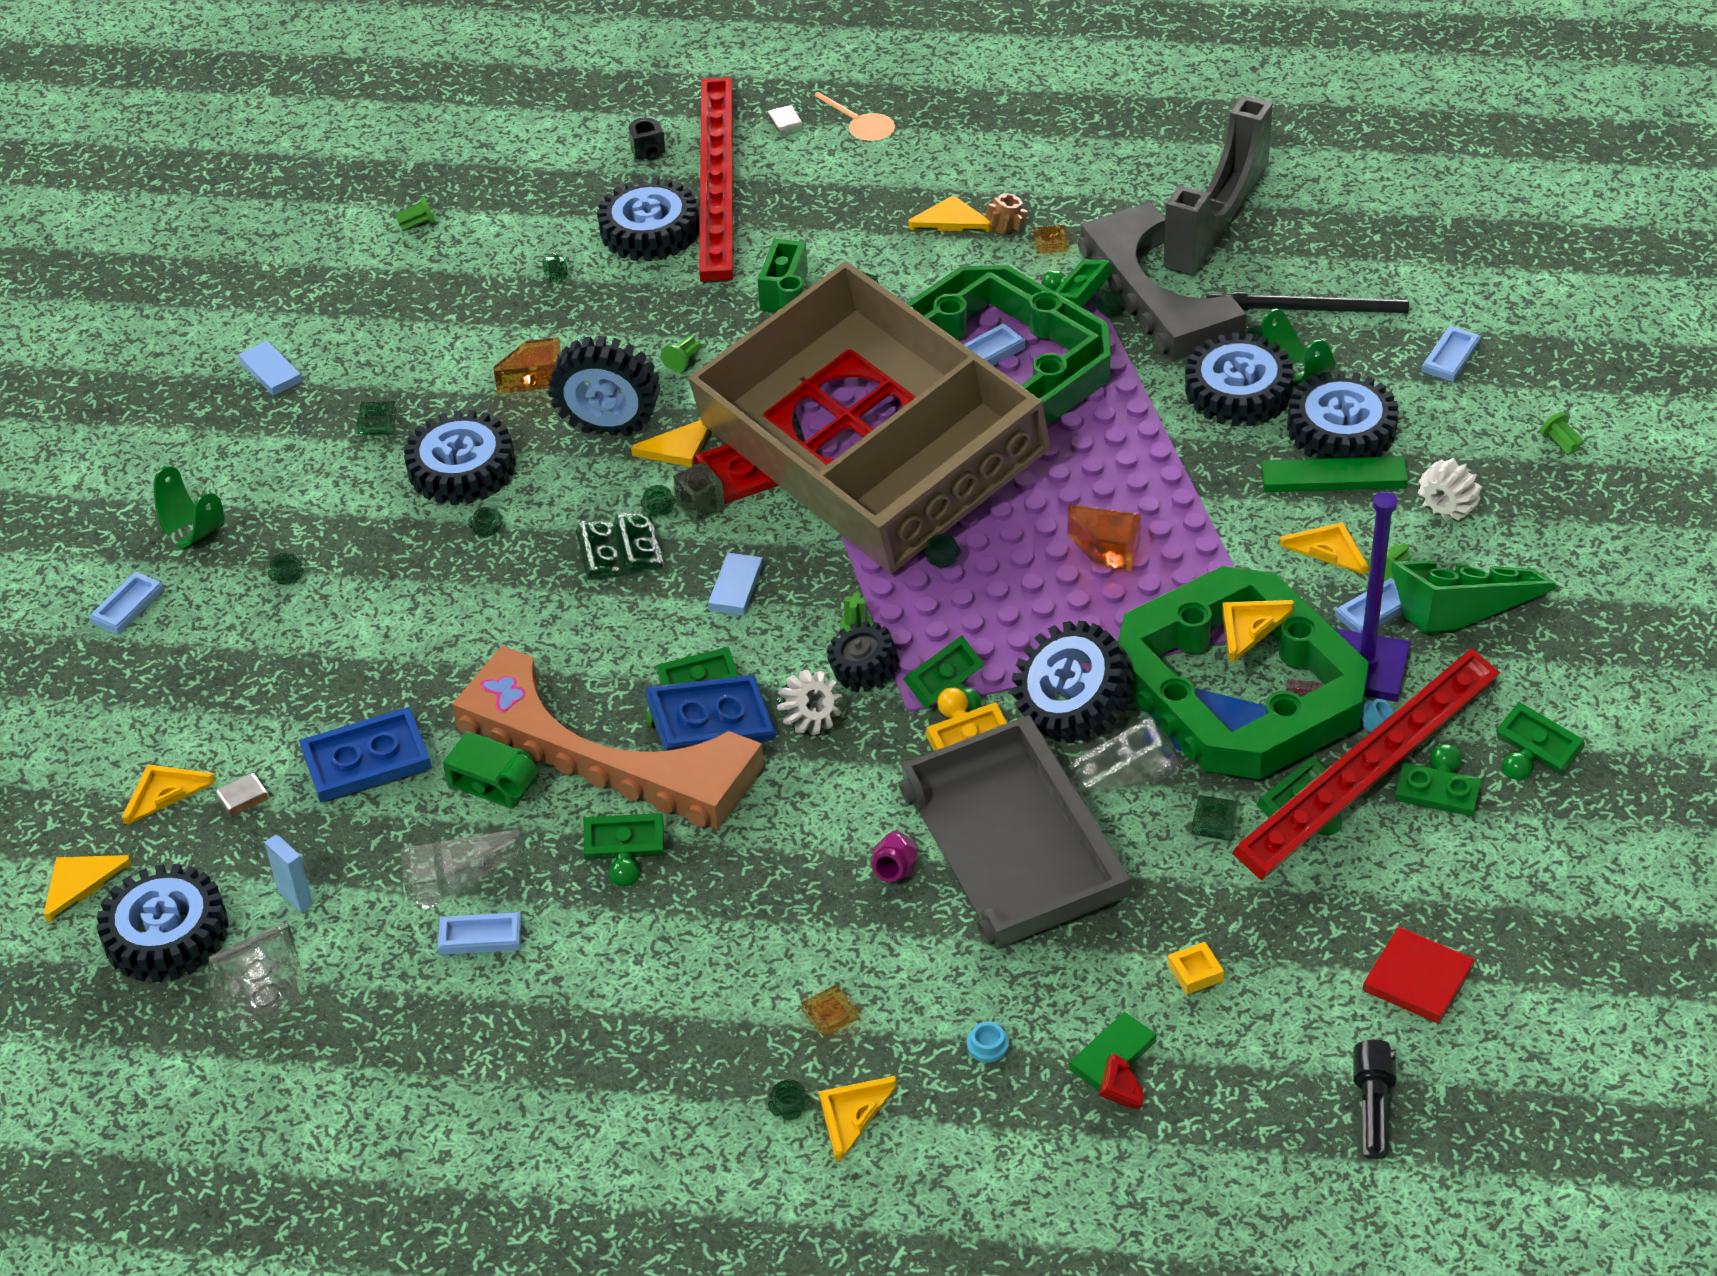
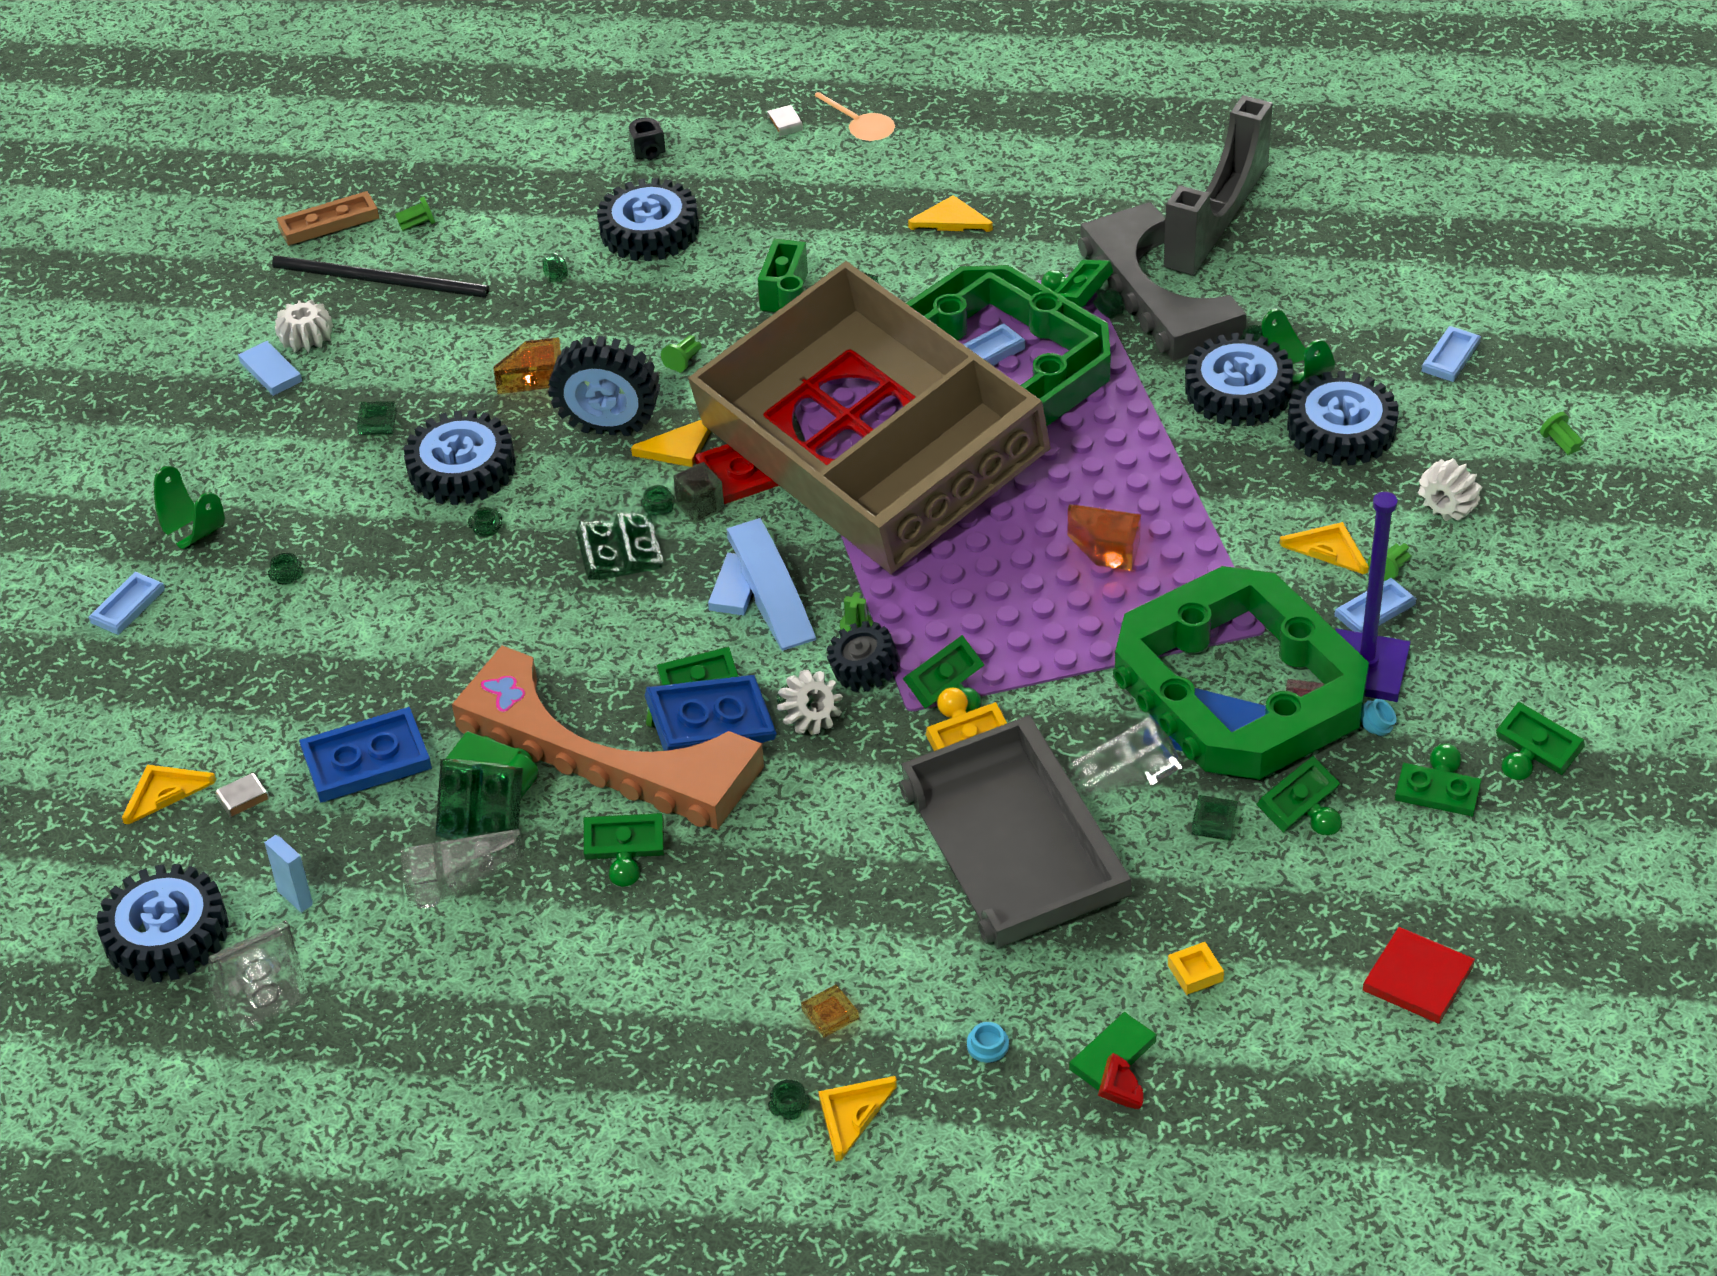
yellow tile [44,855,131,922] -> none
light blue tile [438,912,521,955] -> none
red plate [699,77,733,282] -> none
magenta rock [871,830,918,882] -> none
clear green plate [924,534,961,568] -> none
medium nougat gear [985,194,1028,234] -> none
wheel [1012,620,1134,743] -> none
clear orange tile [1033,225,1069,254] -> none
black bar [1206,291,1409,313] -> none
yellow tile [1222,600,1294,662] -> none
red plate [1232,648,1500,881] -> none
green tile [1261,456,1408,492] -> none
black piece [1353,1039,1397,1159] -> none
green wedge [1391,560,1556,635] -> none
none -> black piece [272,255,490,298]
none -> white gear [275,299,333,353]
none -> medium nougat plate [276,191,379,246]
none -> clear green slope [435,758,523,847]
none -> light blue slope [727,518,816,651]

